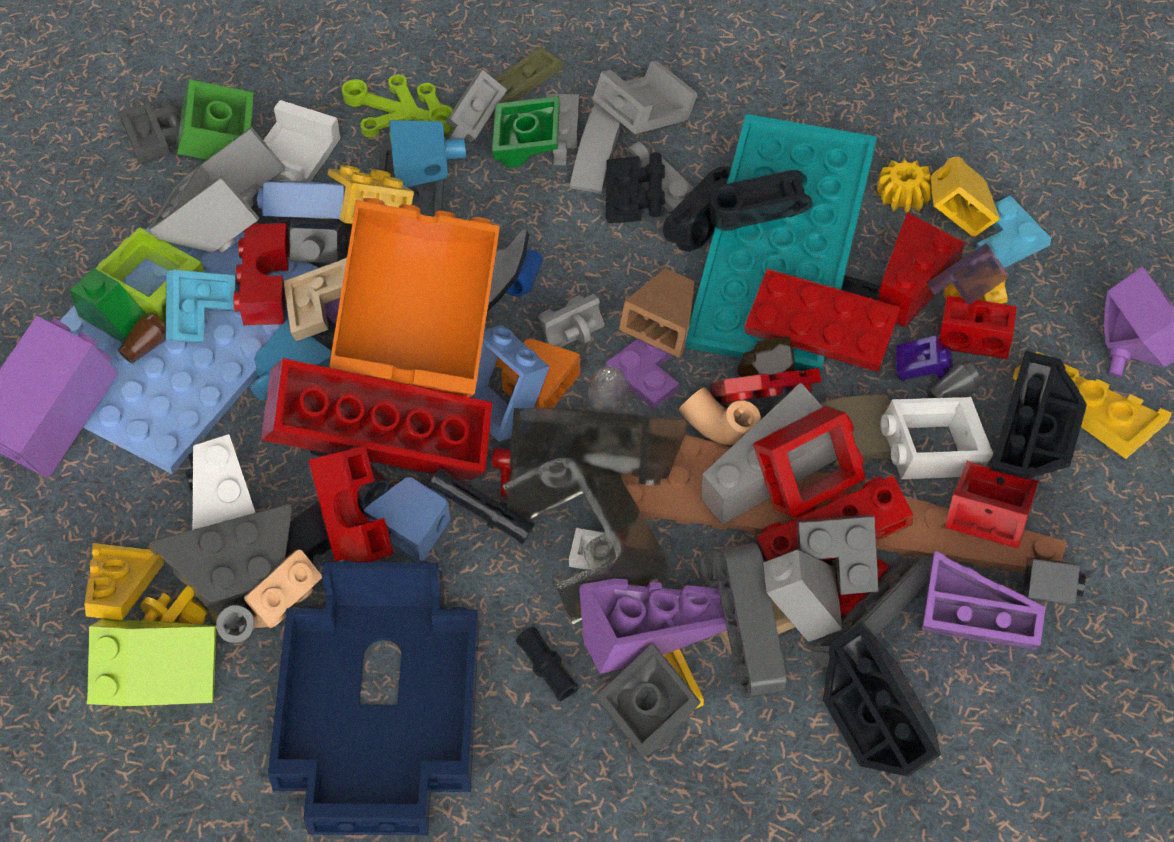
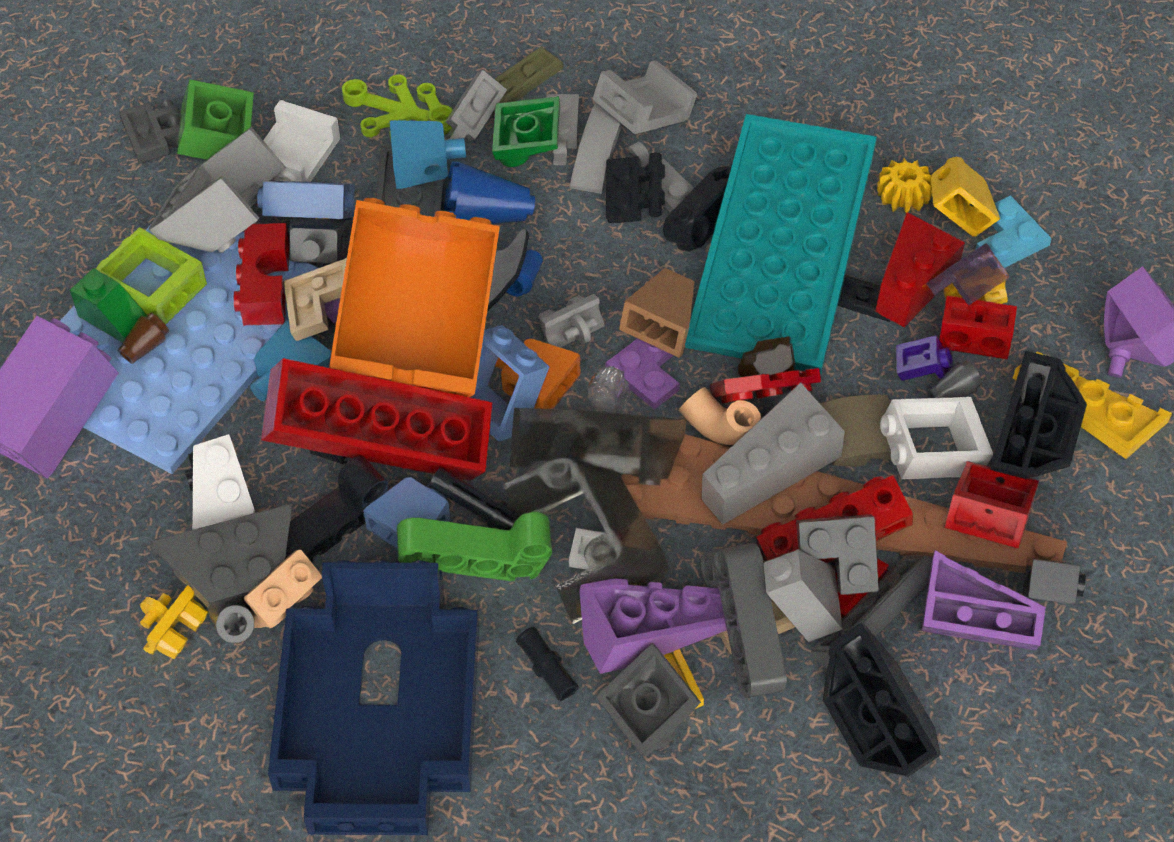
yellow wing [84,543,164,621] -> none
lime slope [87,618,217,706] -> none
medium azure plate [166,270,235,343] -> none
red arch [308,445,394,563] -> none
yellow bracket [328,165,414,224] -> none
red hand [492,447,515,497] -> none
black piece [708,170,813,231] -> none
red plate [744,269,901,372] -> none
red window [753,406,866,518] -> none
none -> bright green beam [397,512,552,581]
none -> blue cone [444,161,535,224]

